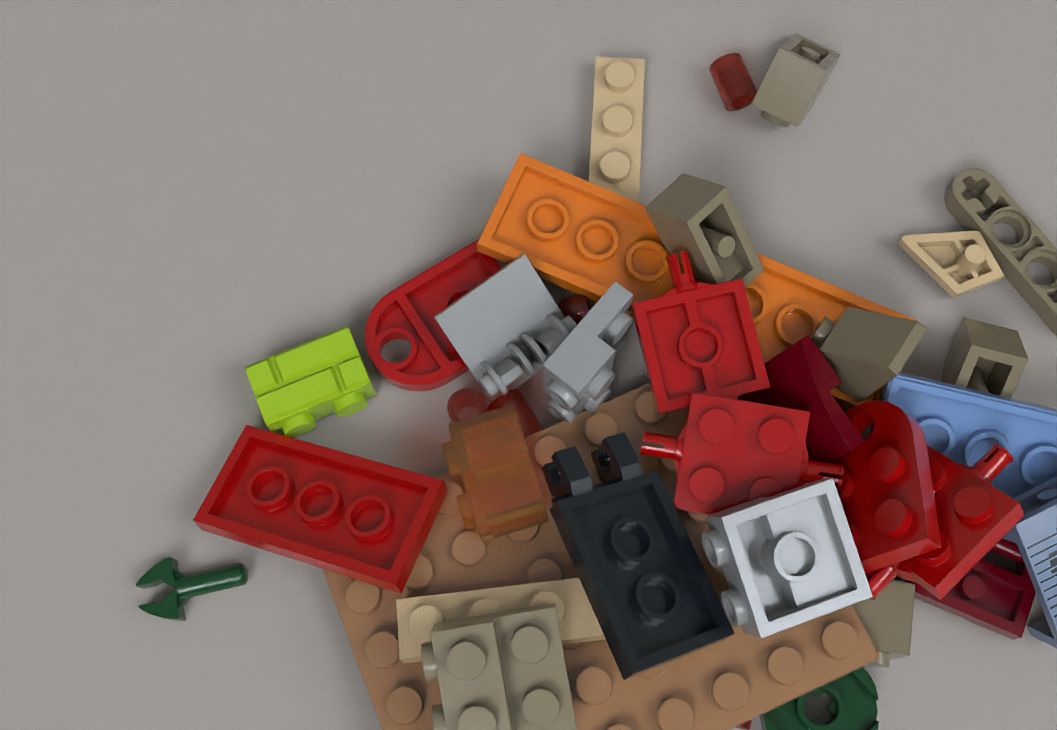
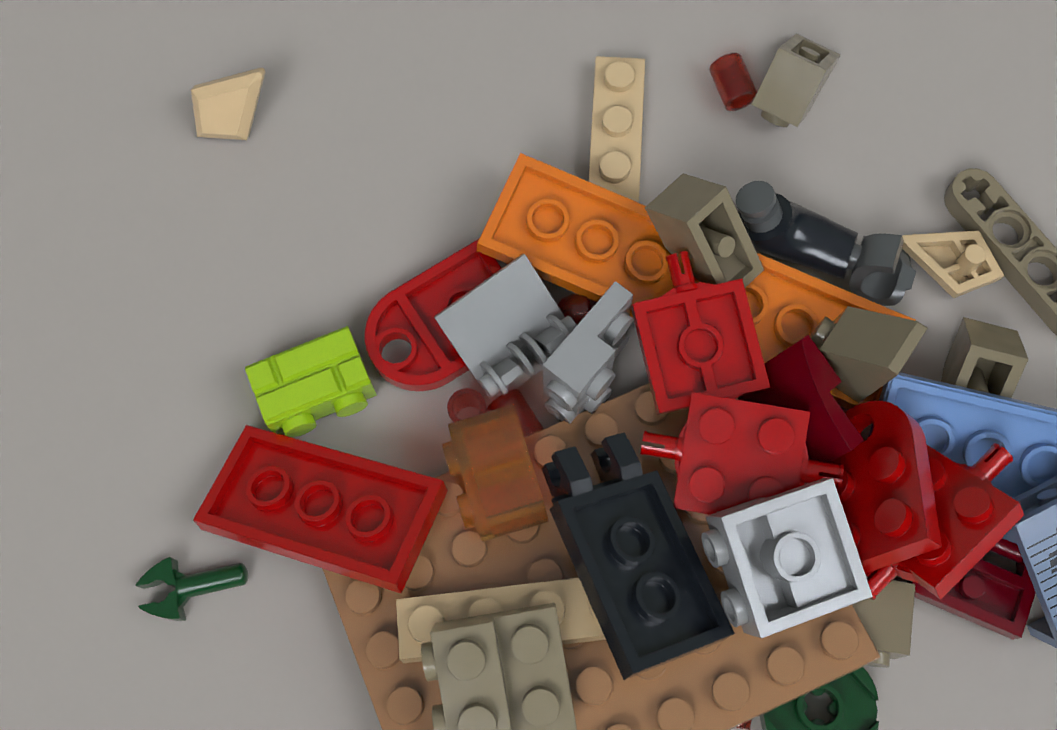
none -> tan piece [191,68,265,140]
none -> piece [735,181,916,306]

